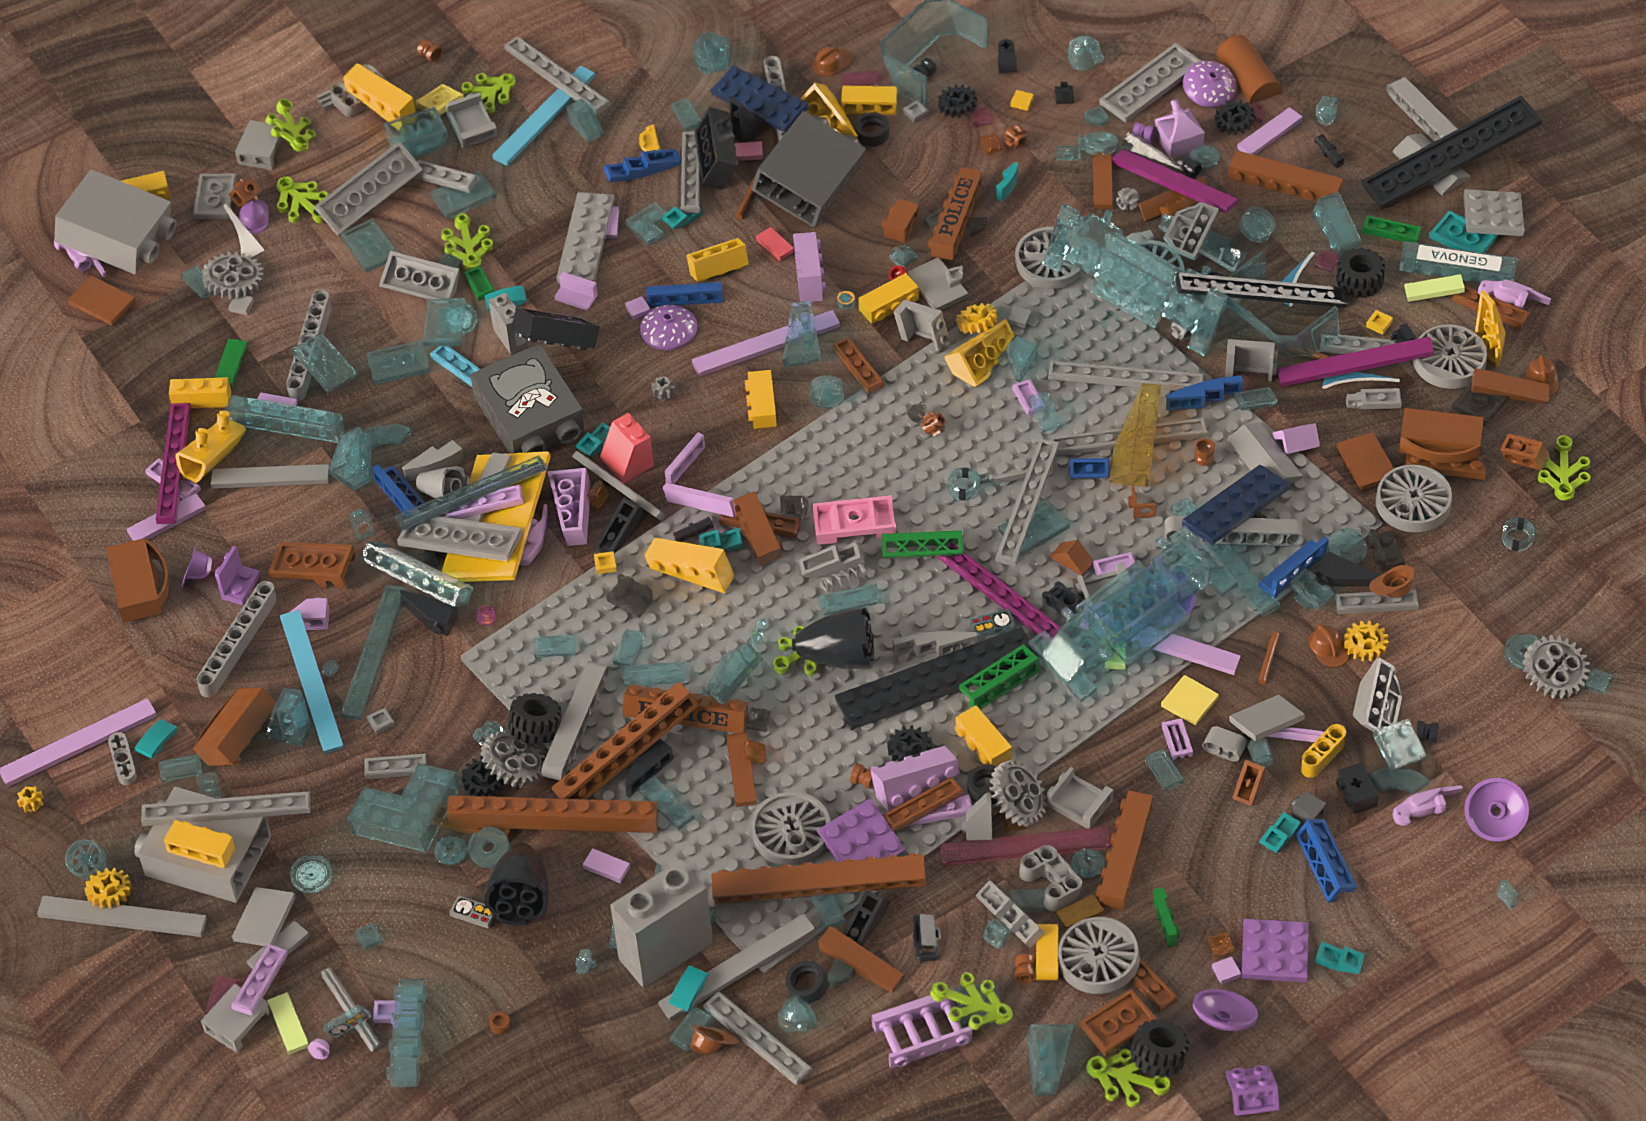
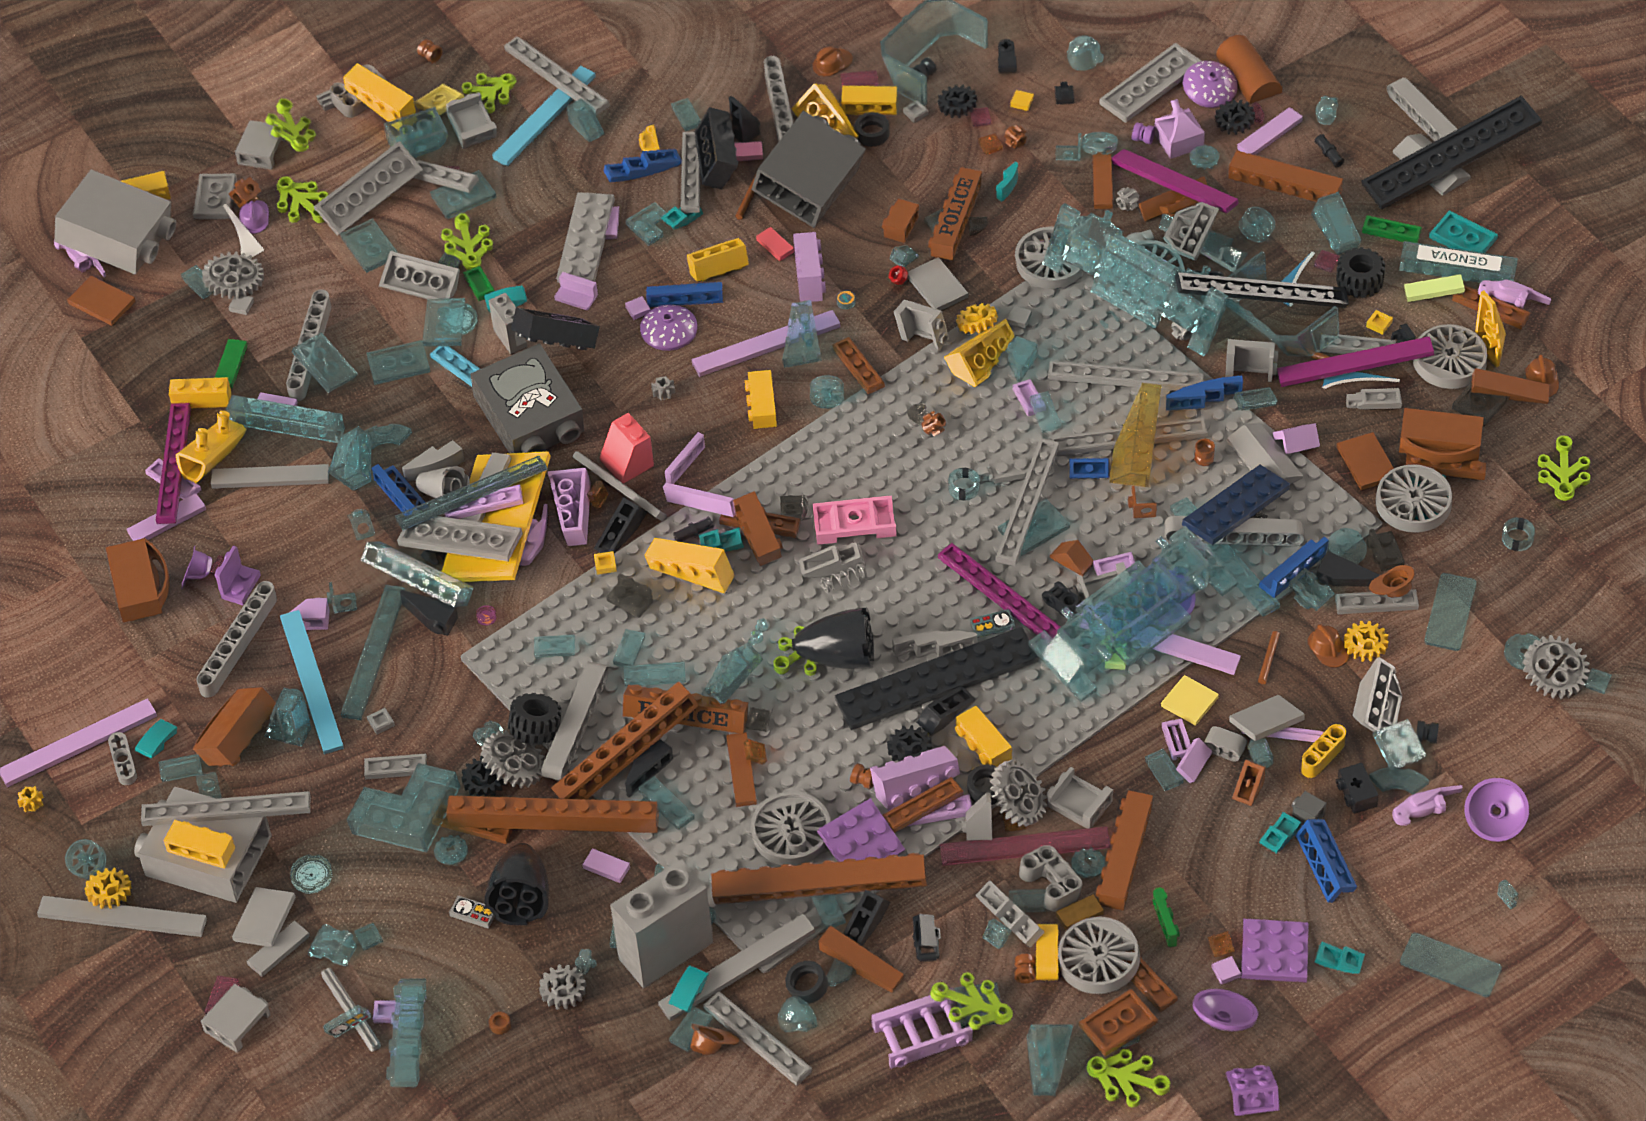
lavender tile [232,944,288,1016] -> none
yellowish green tile [267,992,309,1055] -> none
dark orange hinge [268,542,356,590] -> none
lavender plate [308,1039,330,1059] -> none
clear light blue plate [321,659,340,678] -> none
clear light blue tile [468,827,510,868] -> none
teal slope [575,422,610,458] -> none
clear light blue brick [693,31,730,74] -> none
dark blue plate [710,65,810,133] -> none
clear light blue tile [818,583,882,616] -> none
yellow brick [859,273,919,324] -> none
green fence [882,530,963,559] -> none
light grey tile [944,266,963,288] -> none
green fence [959,644,1040,710] -> none
clear light blue tile [1084,106,1108,126] -> none
clear smoke tile [1121,132,1186,175] -> none
black tyre [1130,1019,1189,1078] -> none
black wheel [1176,154,1202,179] -> none
light grey plate [1463,189,1525,236] -> none
dark orange brick [1500,434,1550,471] -> none
none -> clear light blue cylinder [308,924,357,966]
none -> clear light blue bracket [327,582,357,613]
none -> light grey gear [539,965,586,1010]
none -> black slope [916,686,976,736]
none -> lavender tile [1176,738,1213,783]
none -> clear light blue piece [1400,933,1502,997]
none -> clear light blue piece [1424,573,1477,651]

